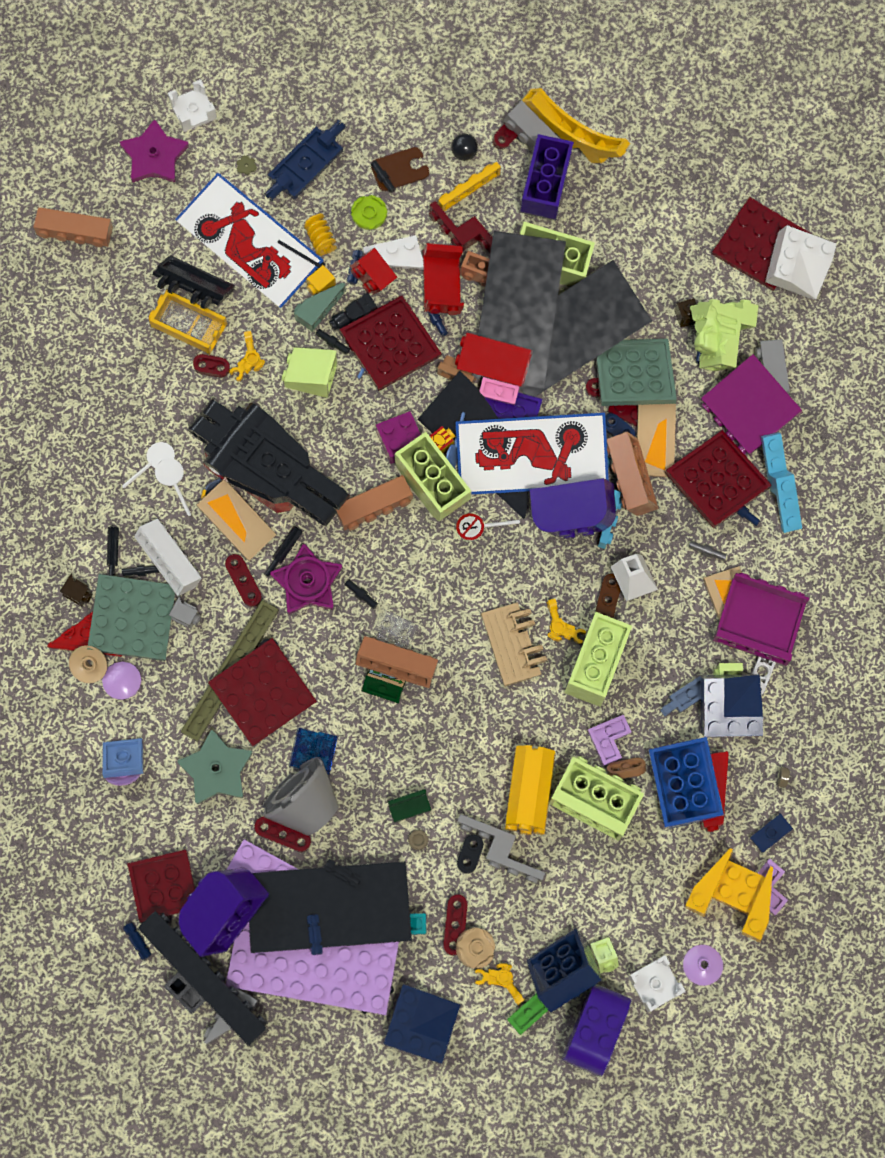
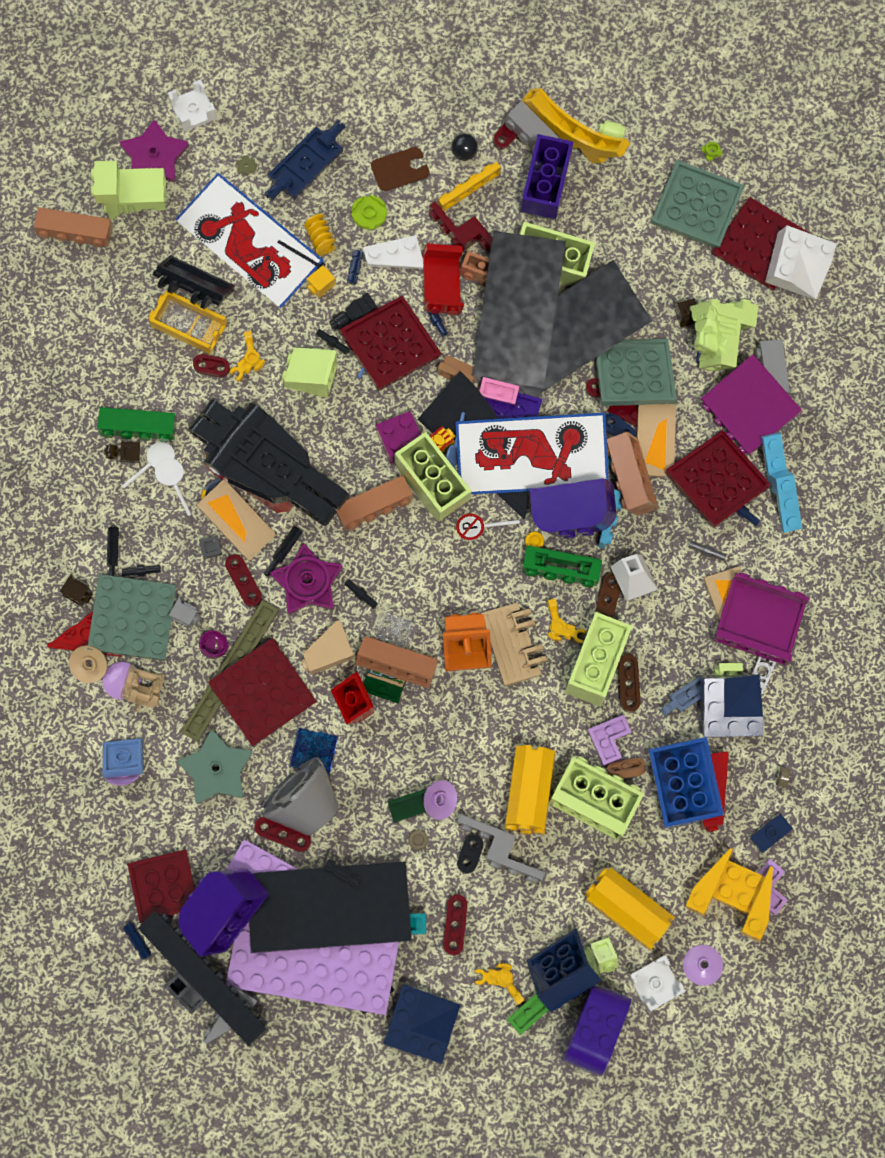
white brick [134,519,201,596] -> none
sand green slope [294,282,346,332] -> none
dark blue axle [307,914,323,955] -> none
red brick [350,248,397,295] -> none
black bar [370,160,396,193] -> none
red panel [455,332,533,387] -> none
tan tile [456,928,495,968] -> none
none -> yellowish green brick [91,161,166,219]
none -> green brick [97,407,177,442]
none -> dark brown plate [104,442,141,463]
none -> tan piece [120,665,164,712]
none -> dark grey plate [199,535,222,559]
none -> magenta hair [199,630,229,659]
none -> tan slope [301,620,354,675]
none -> red slope [331,672,375,725]
none -> lavender dish [424,780,457,820]
none -> orange piece [443,612,492,671]
none -> green brick [521,545,602,588]
none -> yellow tile [525,532,544,548]
none -> yellow brick [584,867,675,951]
none -> yellowish green brick [599,120,626,138]
none -> reddish brown plate [618,654,641,713]
none -> sand green plate [651,160,745,248]
none -> lime plate [701,141,722,161]

